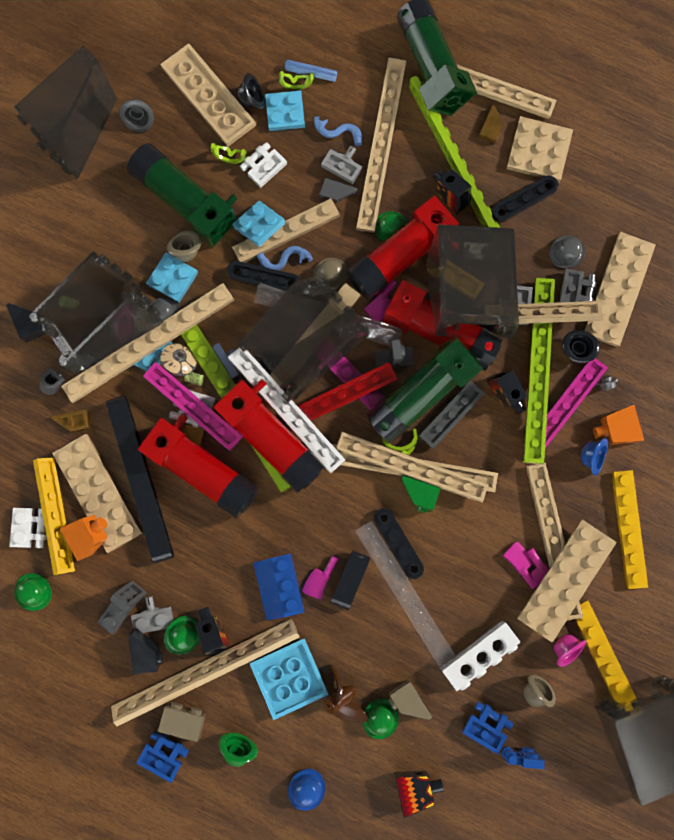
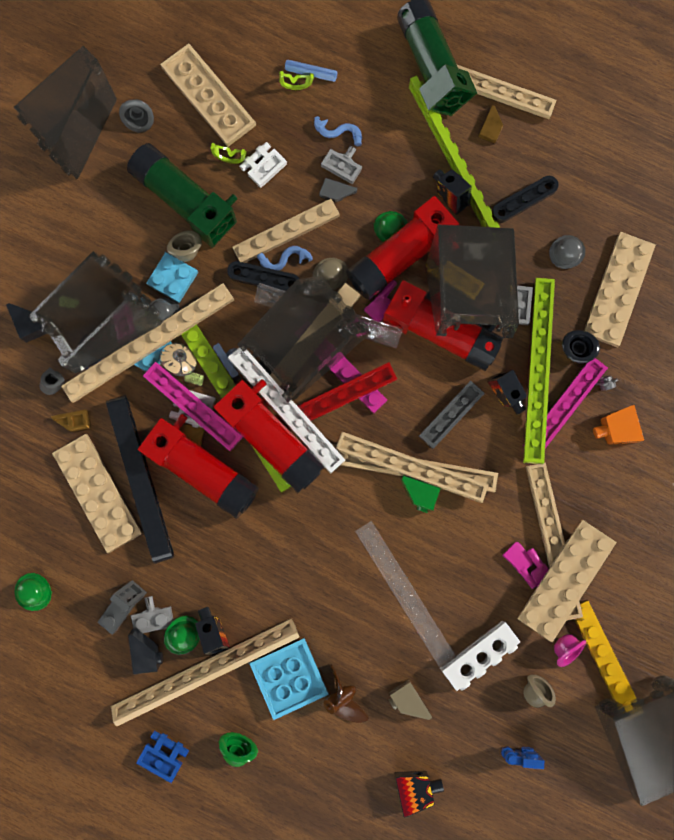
white plate [9,508,46,548] -> none
yellow plate [33,458,75,575] -> none
orange torso [60,515,107,561] -> none
dark tan brick [158,702,206,742] -> none
medium azure plate [233,201,285,247] -> none
black hat [237,73,266,109] -> none
blue slope [253,553,305,621] -> none
medium azure plate [265,91,305,131] -> none
blue hat [288,768,325,811] -> none
dark pink piece [302,556,339,600] -> none
black beam [330,550,370,611] -> none
tan plate [356,58,406,233] -> none
green hat [362,698,399,739] -> none
dark green piece [366,334,483,443] -> none
dark grey bracket [374,339,415,369] -> none
black plate [374,508,424,579] -> none
lime helmet [382,429,418,455] -> none
blue plate [461,702,513,754] -> none
tan plate [484,301,603,325] -> none
tan plate [506,116,573,182] -> none
flat silver plate [559,268,596,302] -> none
blue hat [580,438,609,476] -> none
yellow plate [611,470,648,589] -> none

